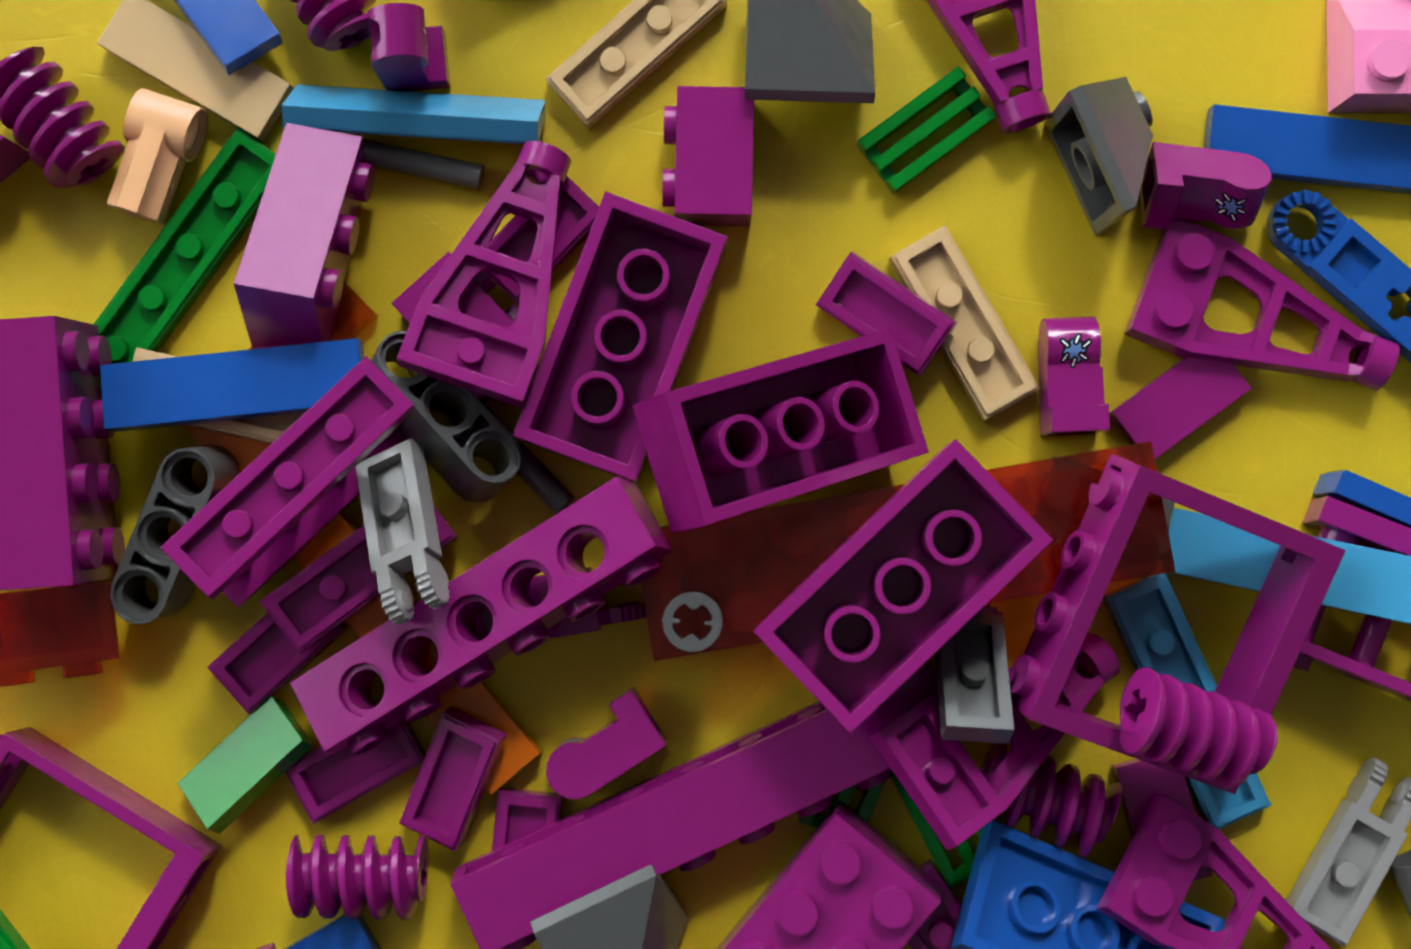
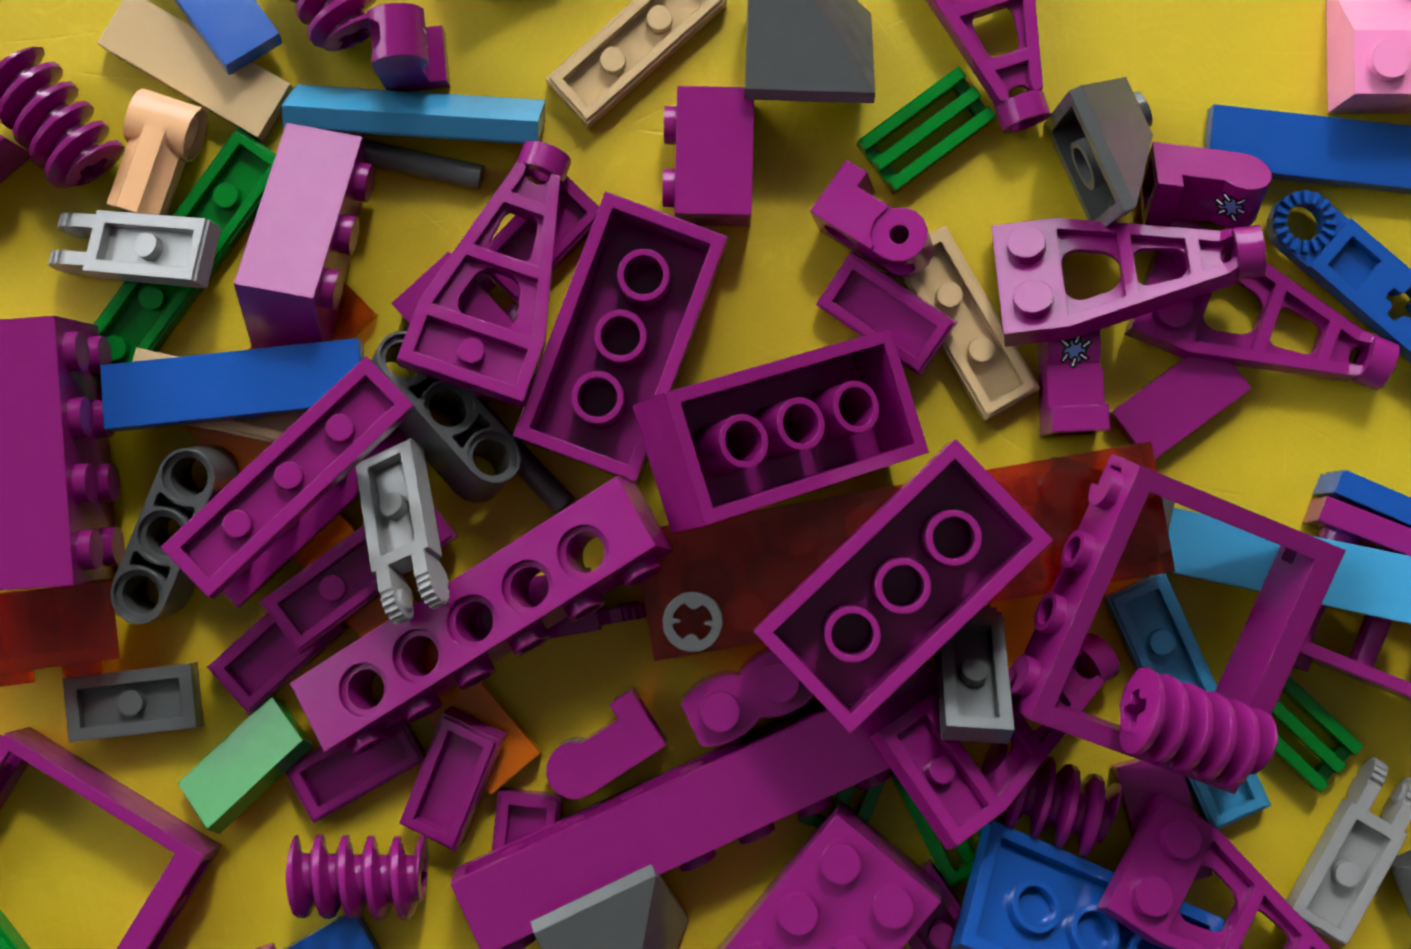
none -> light grey hinge [48,210,221,289]
none -> dark grey plate [63,662,204,742]
none -> magenta brick [681,647,814,747]
none -> magenta leg [810,159,933,277]
none -> magenta plate [991,218,1266,347]
none -> green tile [1272,676,1364,793]

